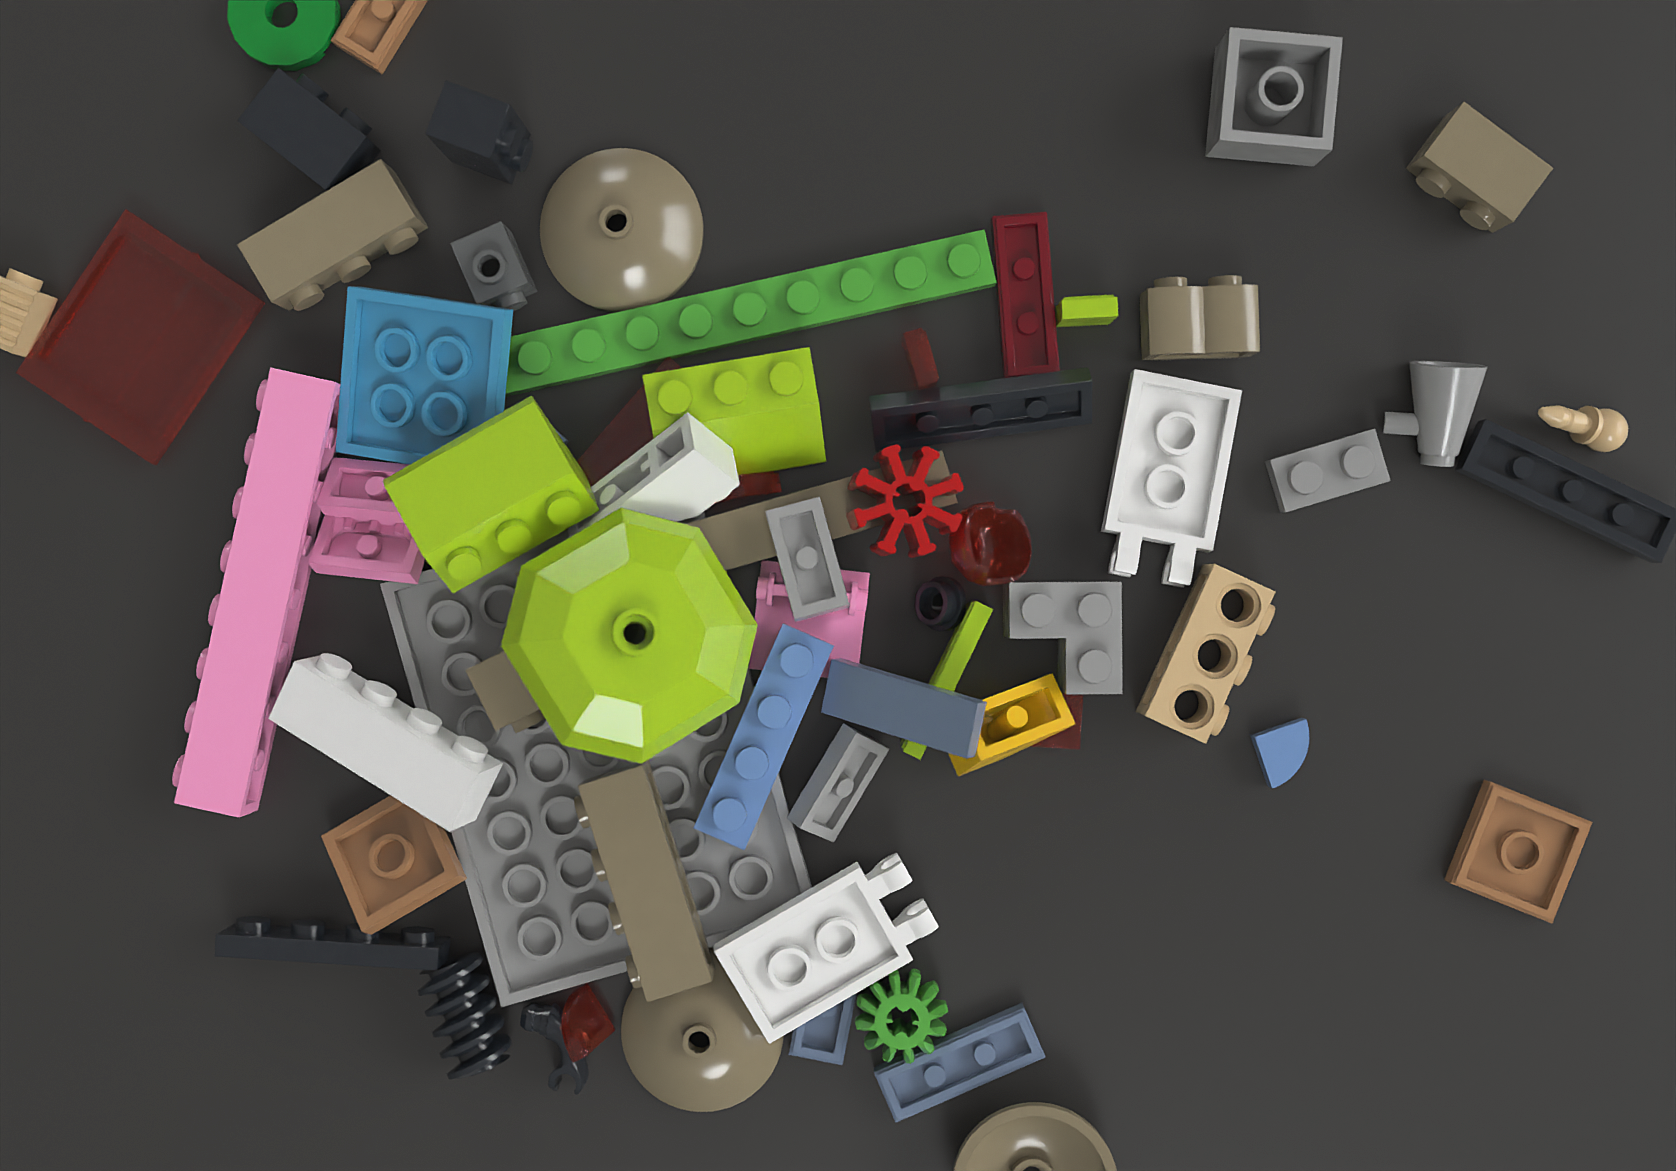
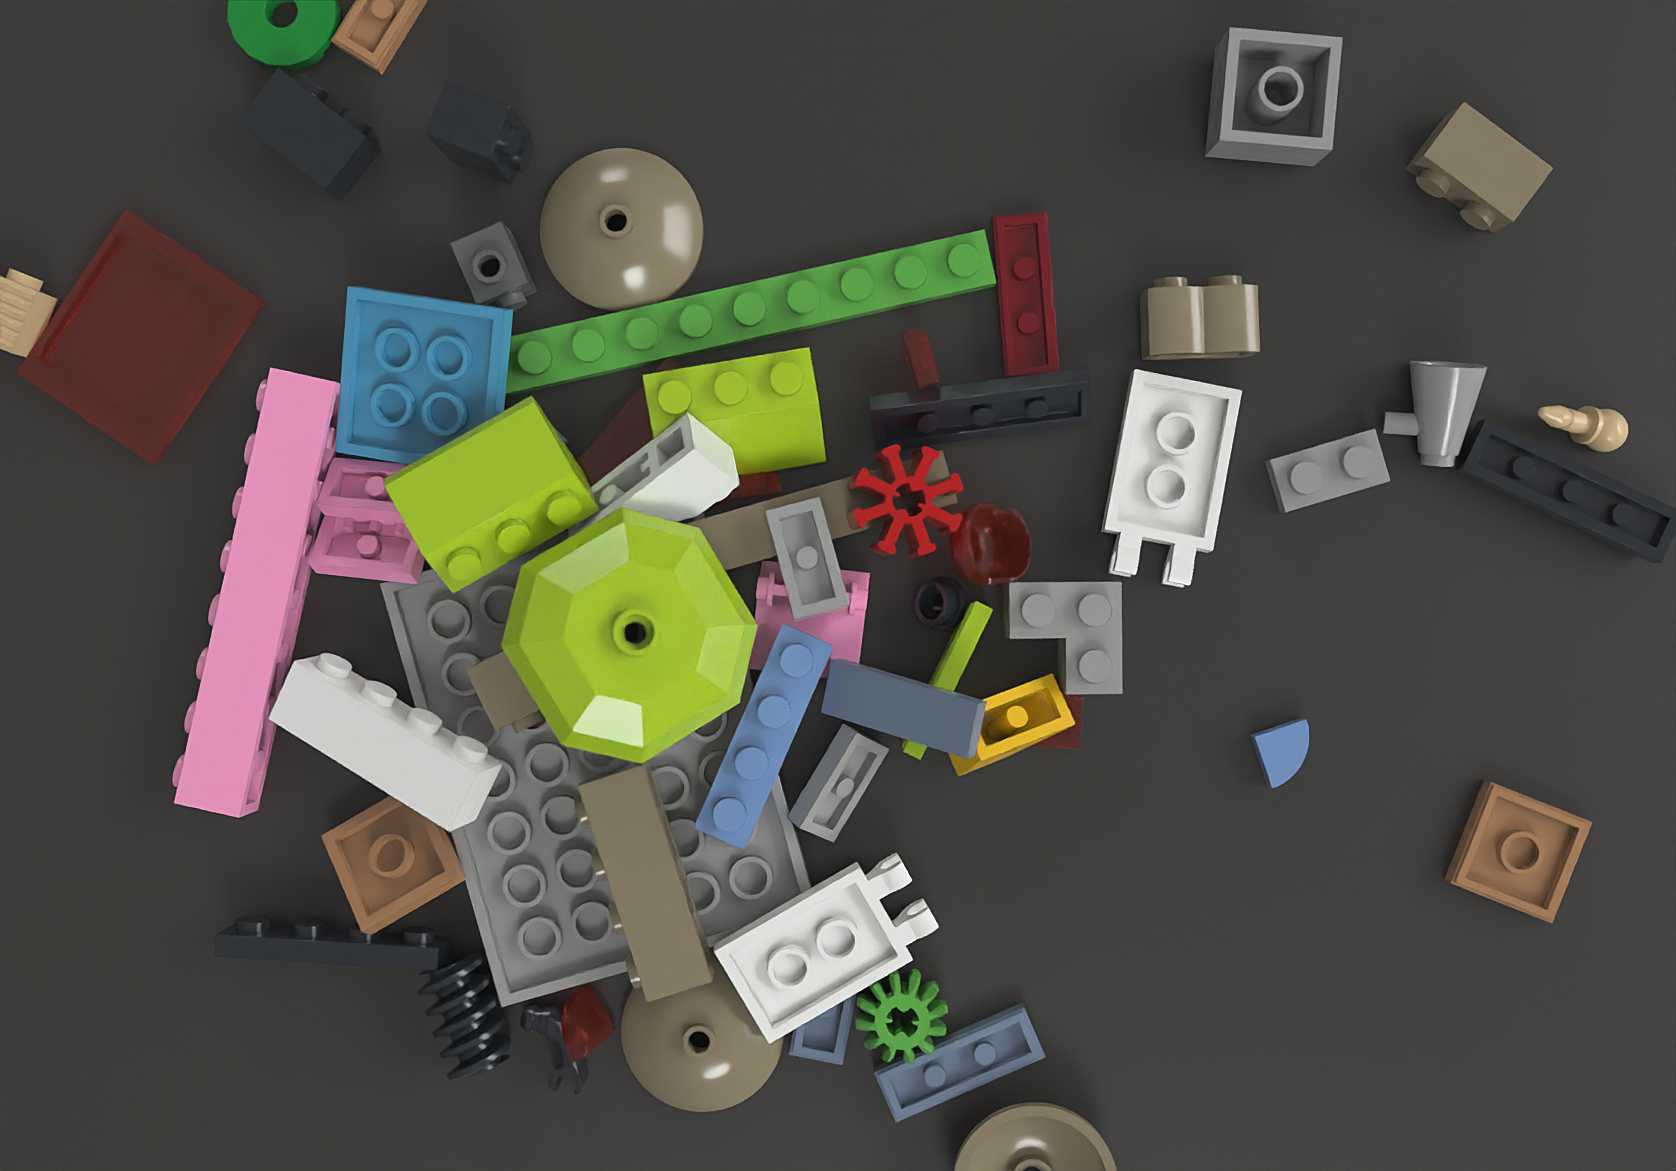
dark tan brick [237,159,428,311] -> none
lime tile [1055,294,1118,327] -> none
tan brick [1136,564,1275,744] -> none

